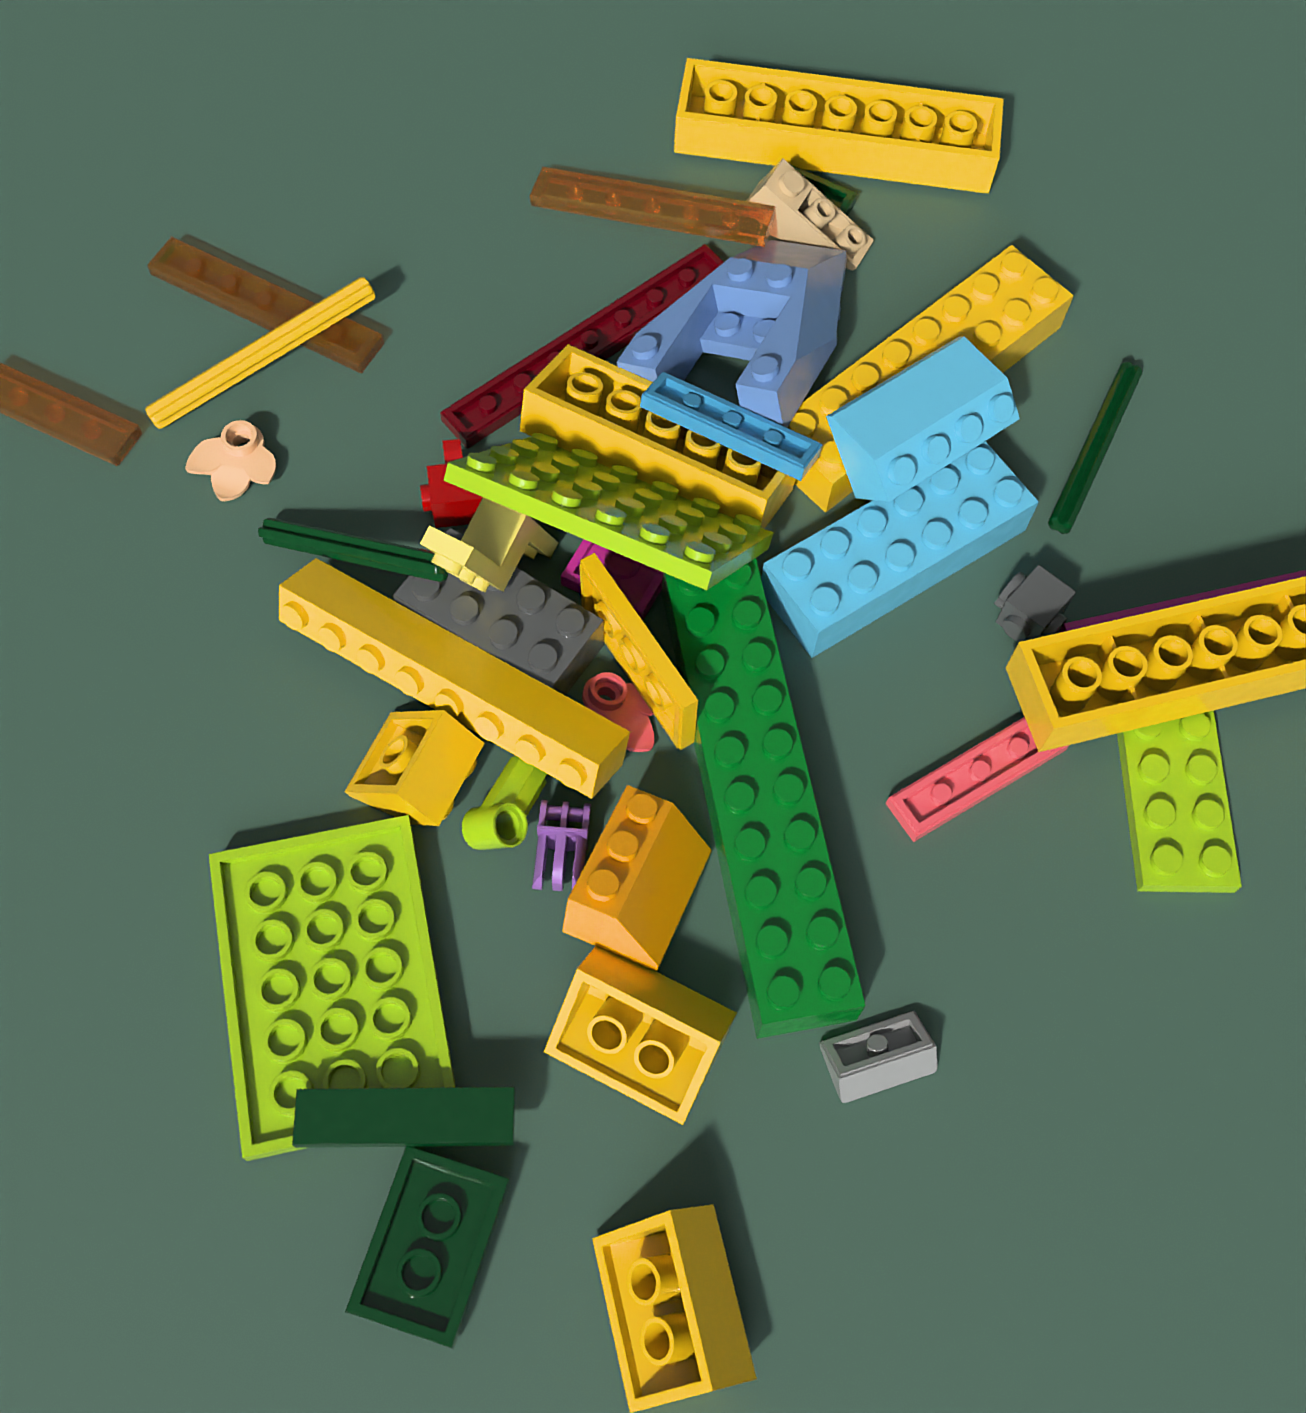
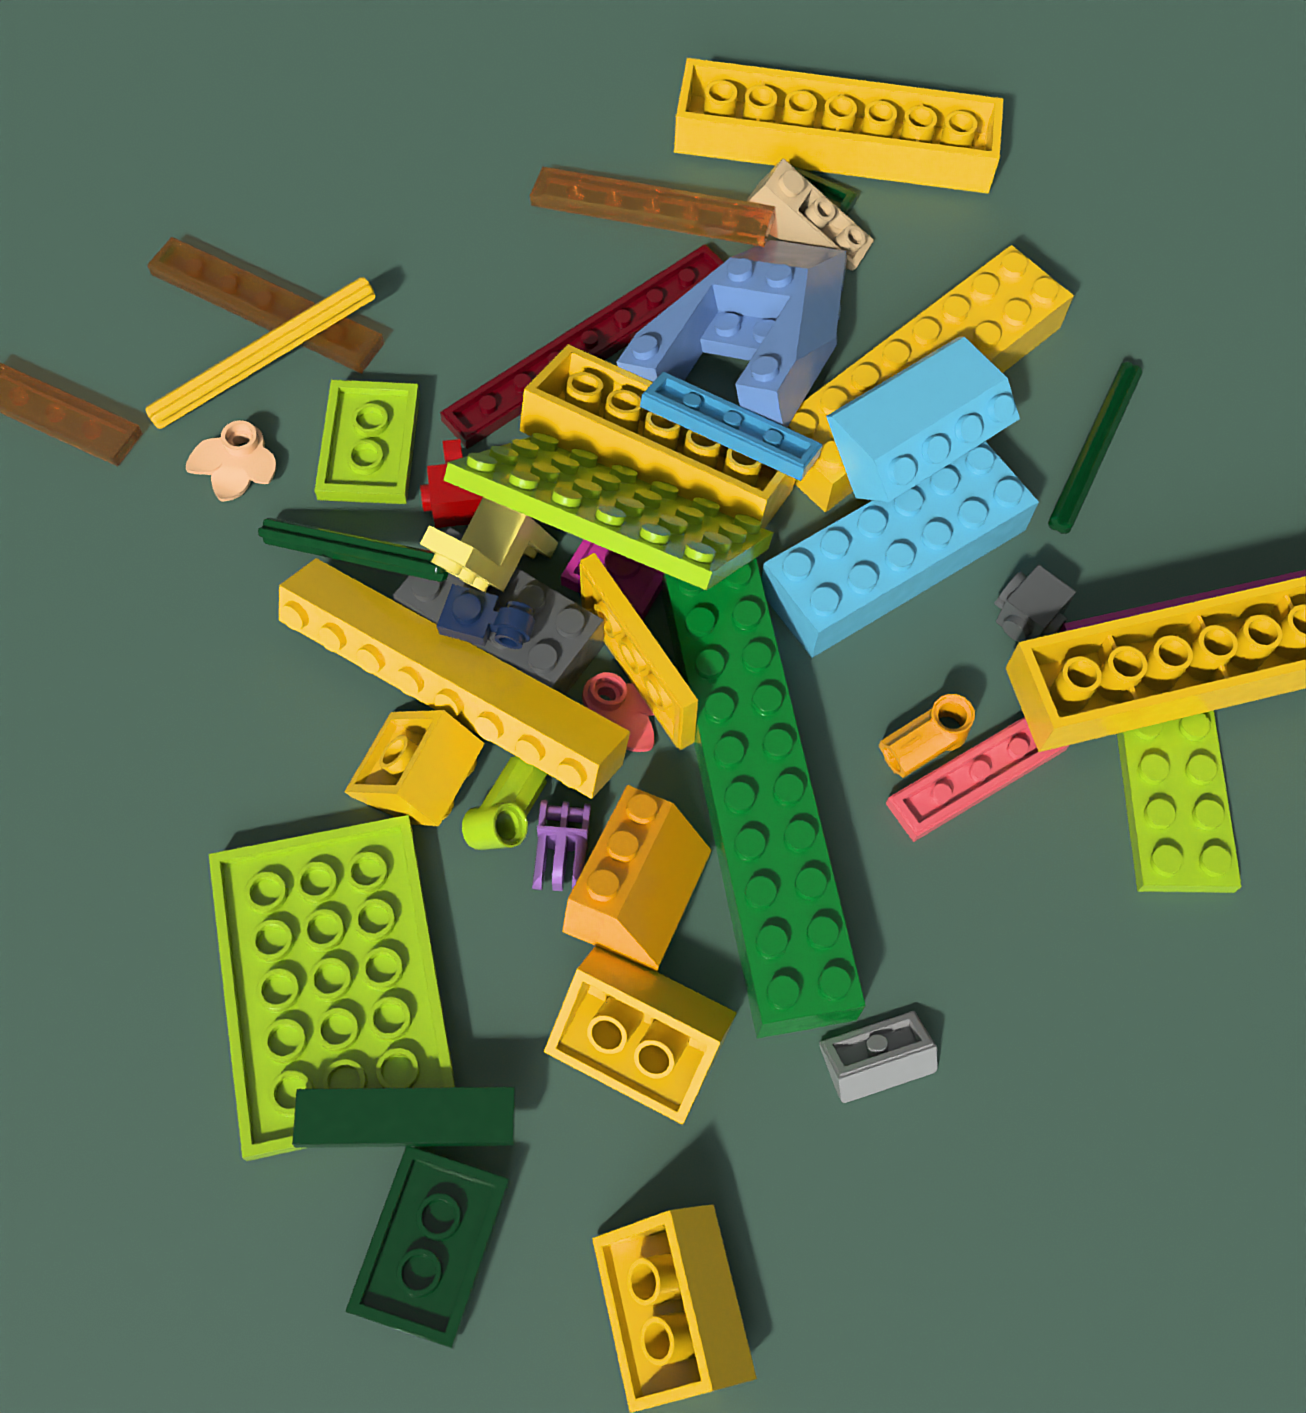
none -> lime plate [314,380,420,504]
none -> dark blue plate [437,584,536,649]
none -> light orange piece [879,694,975,778]

